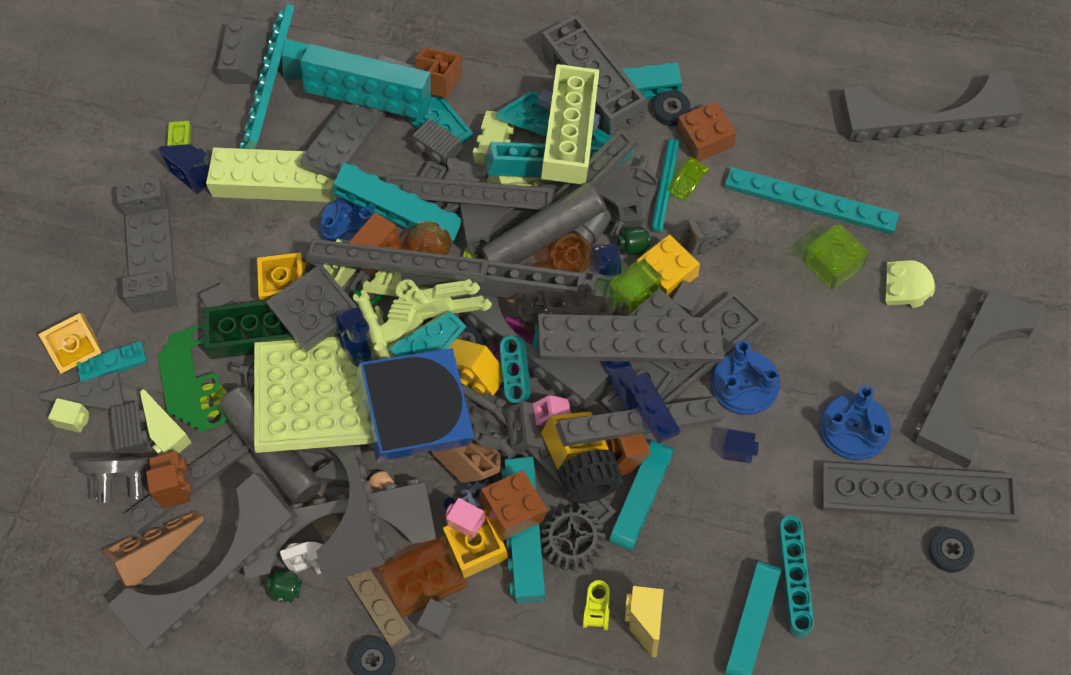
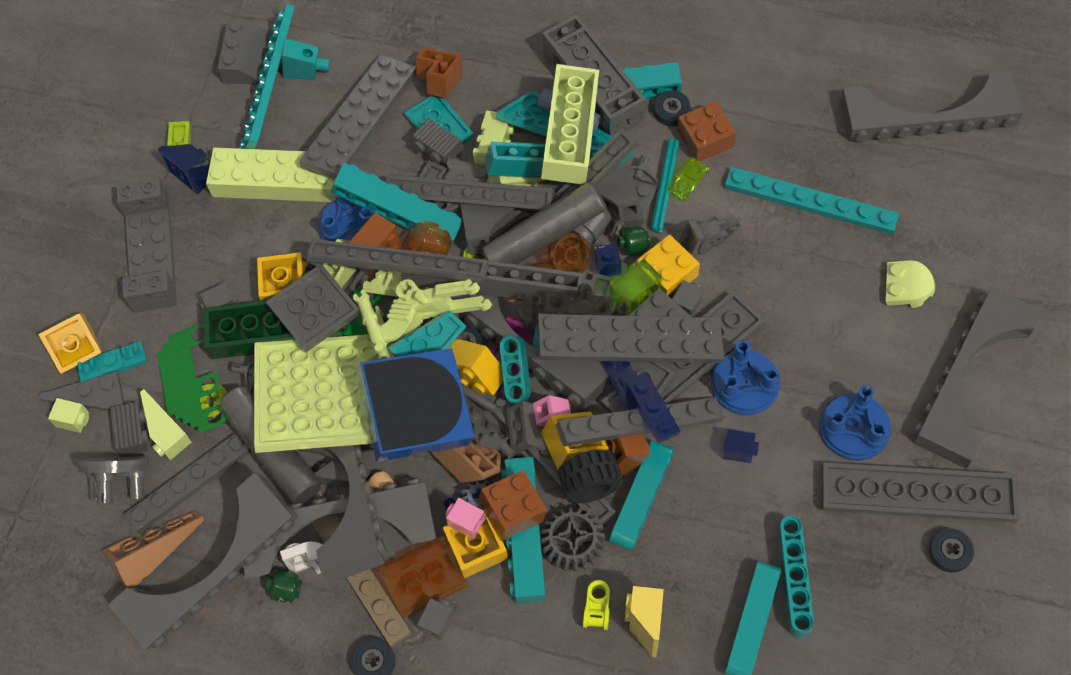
dark orange brick [146,451,193,509] -> none
teal brick [300,44,431,120] -> none
clear blue piece [336,307,372,367] -> none
clear neon green brick [802,222,870,290] -> none

